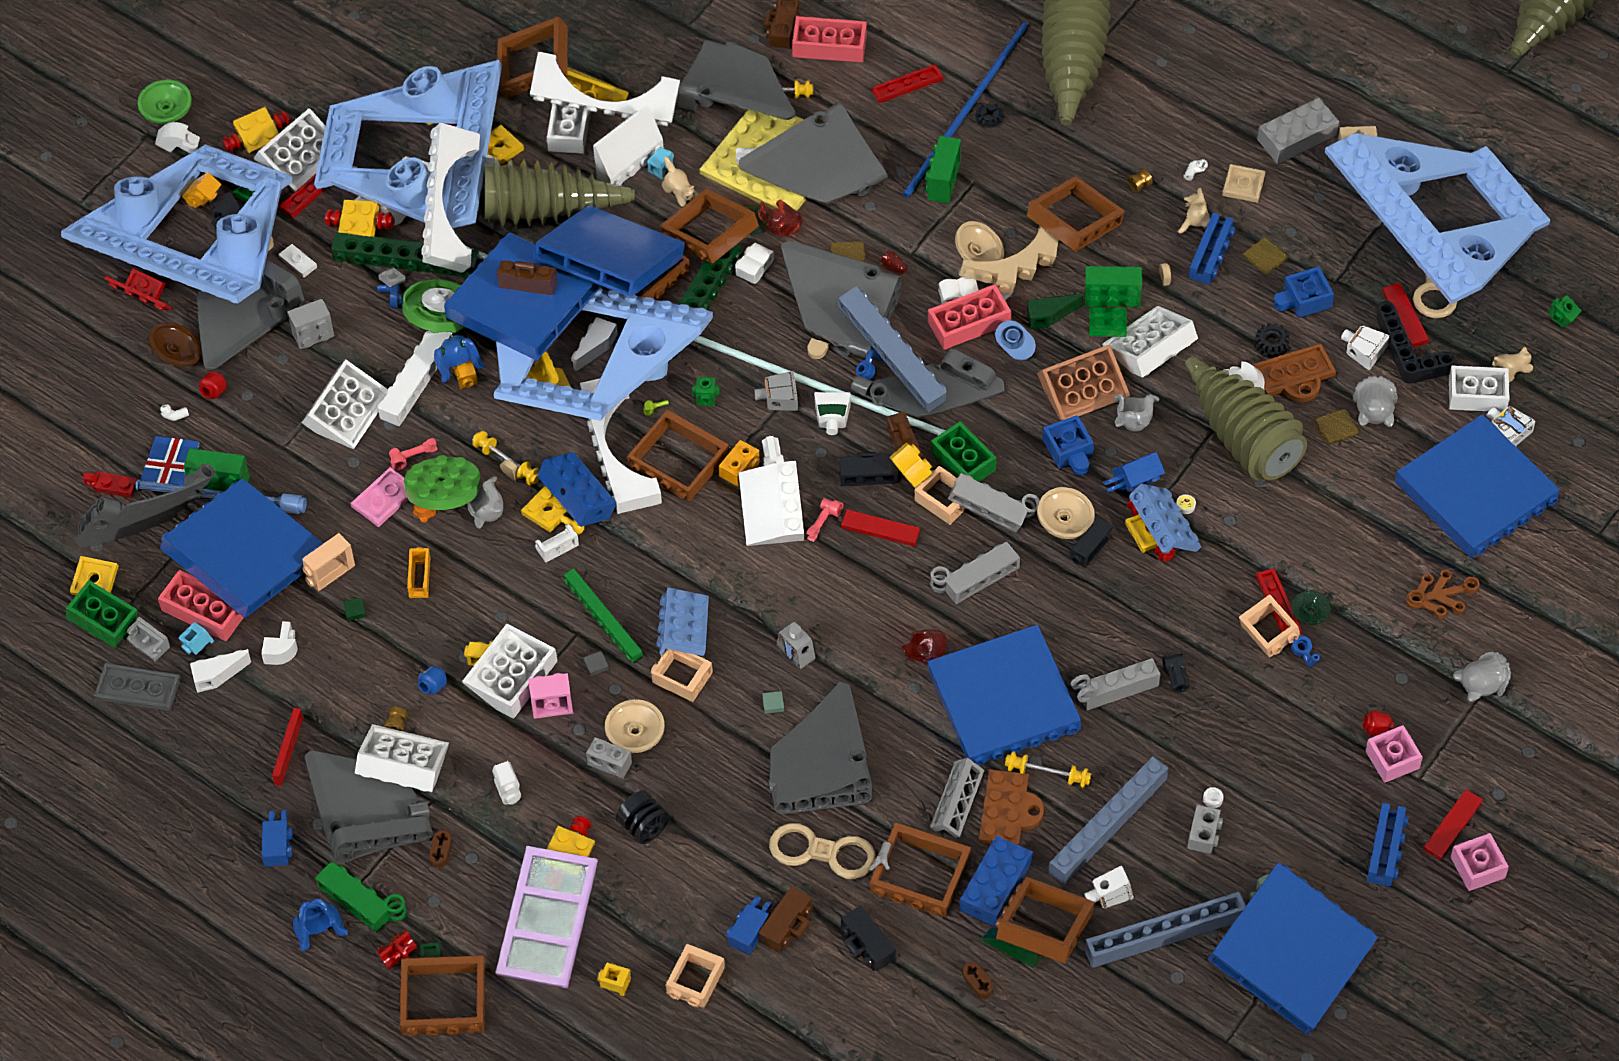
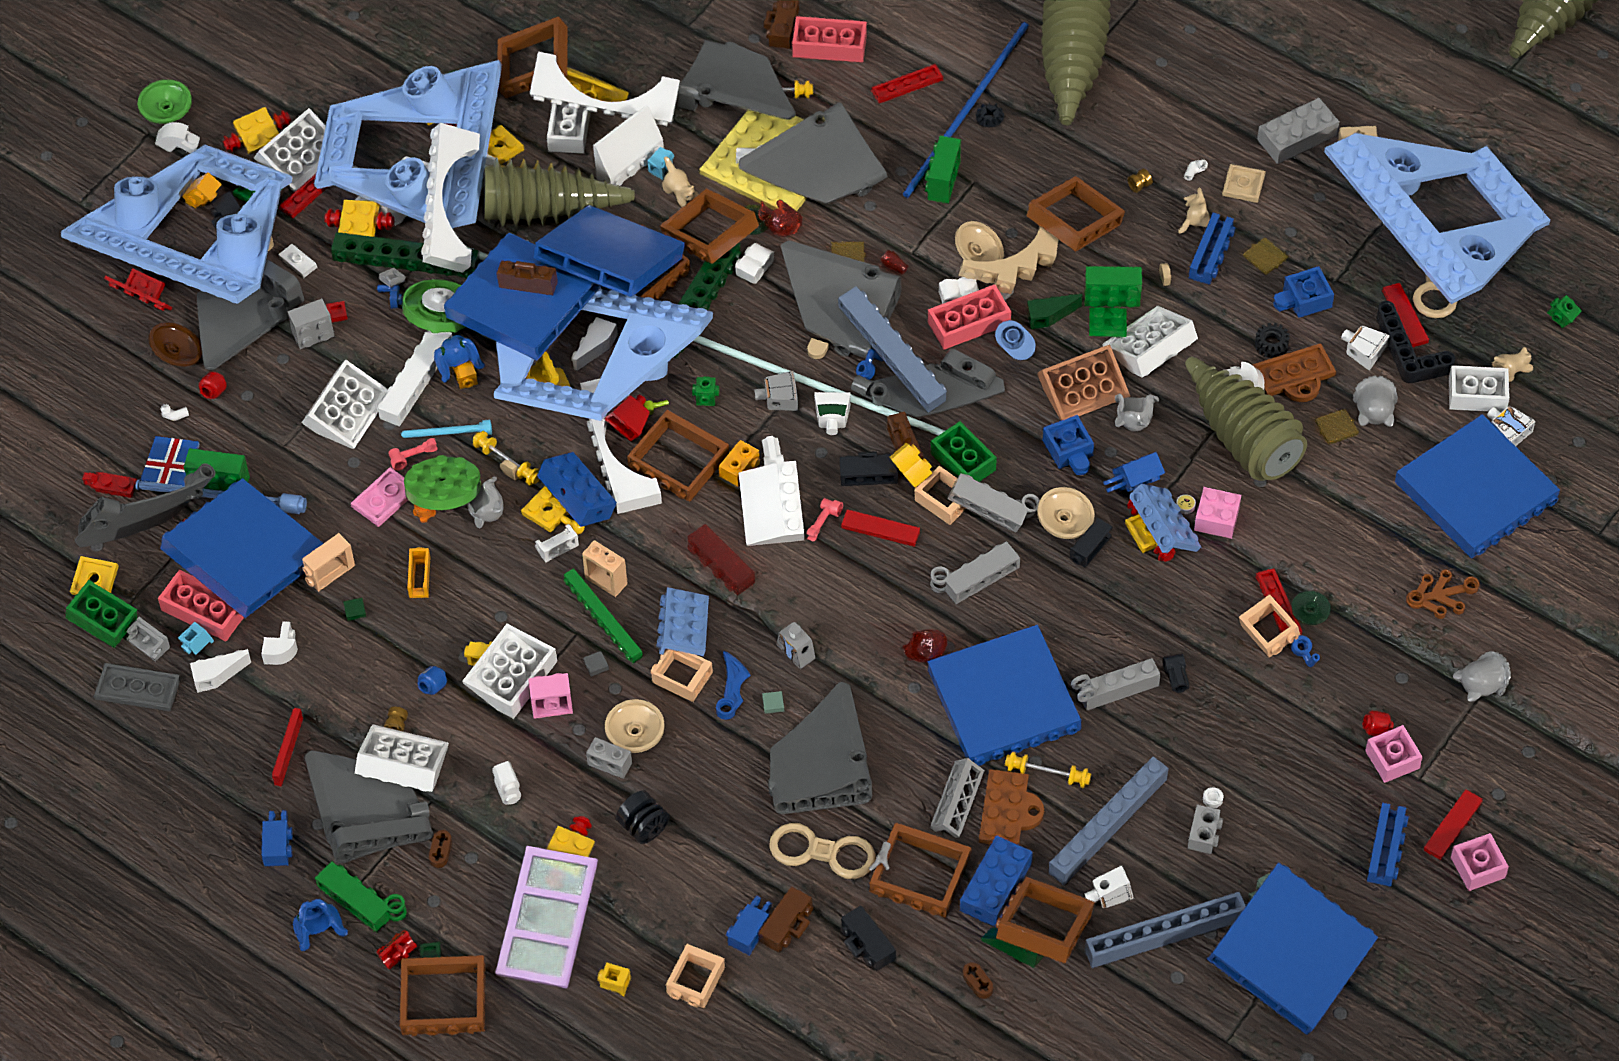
none -> red plate [326,301,348,322]
none -> medium azure piece [401,420,492,438]
none -> light nougat window [582,540,627,597]
none -> red torso [604,395,649,442]
none -> clear red brick [687,524,755,596]
none -> blue piece [716,651,751,720]
none -> bright pink brick [1194,487,1241,539]

